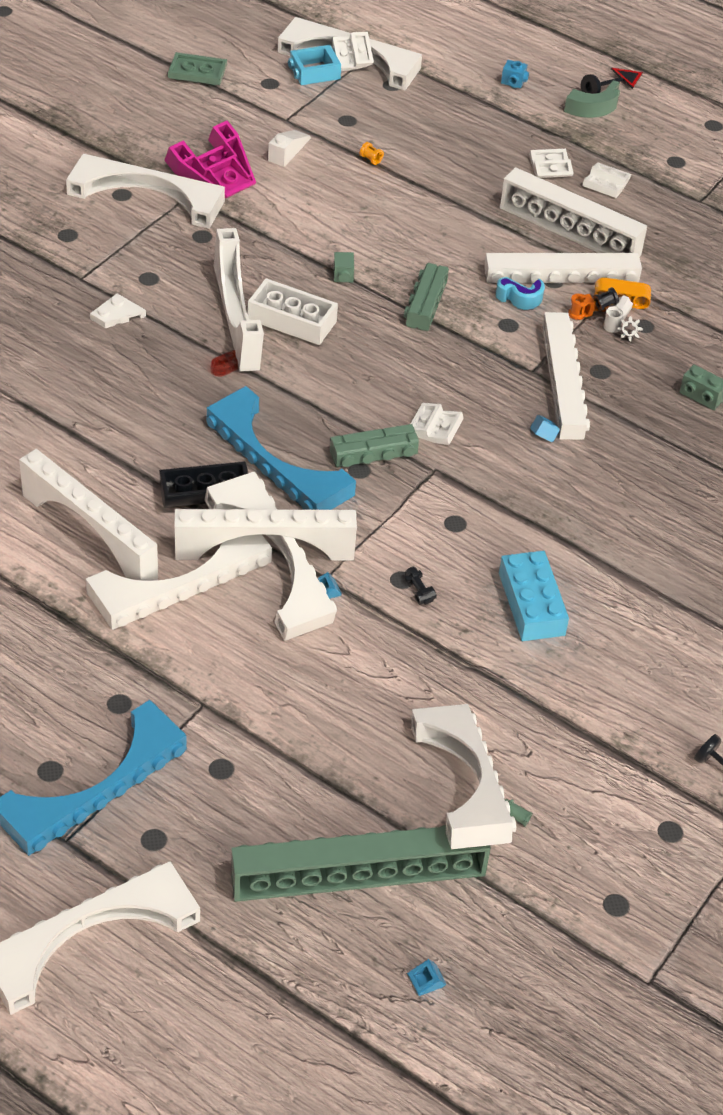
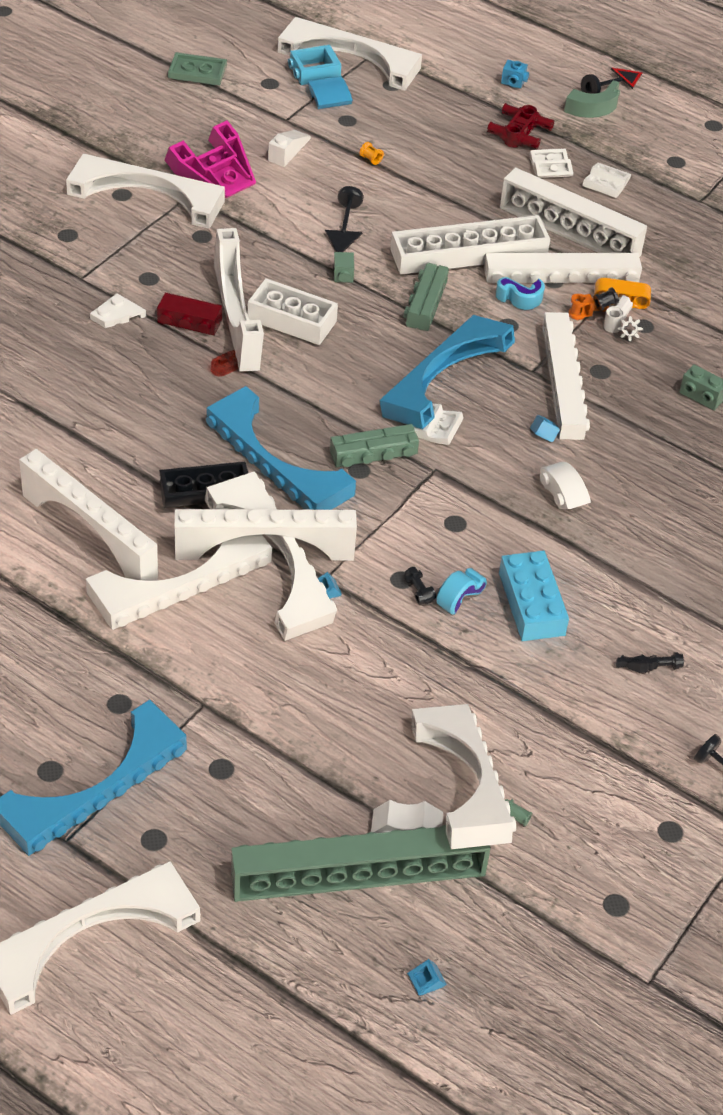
white slope [332,32,374,71] -> none
none -> dark red brick [157,292,222,336]
none -> dark azure slope [307,76,353,109]
none -> black piece [325,186,364,252]
none -> white brick [371,800,443,833]
none -> dark azure arch [379,315,515,429]
none -> white brick [390,215,550,275]
none -> medium azure animal [436,568,487,615]
none -> dark red piece [487,103,555,150]
none -> white brick [540,461,591,509]
none -> black piece [616,652,684,673]

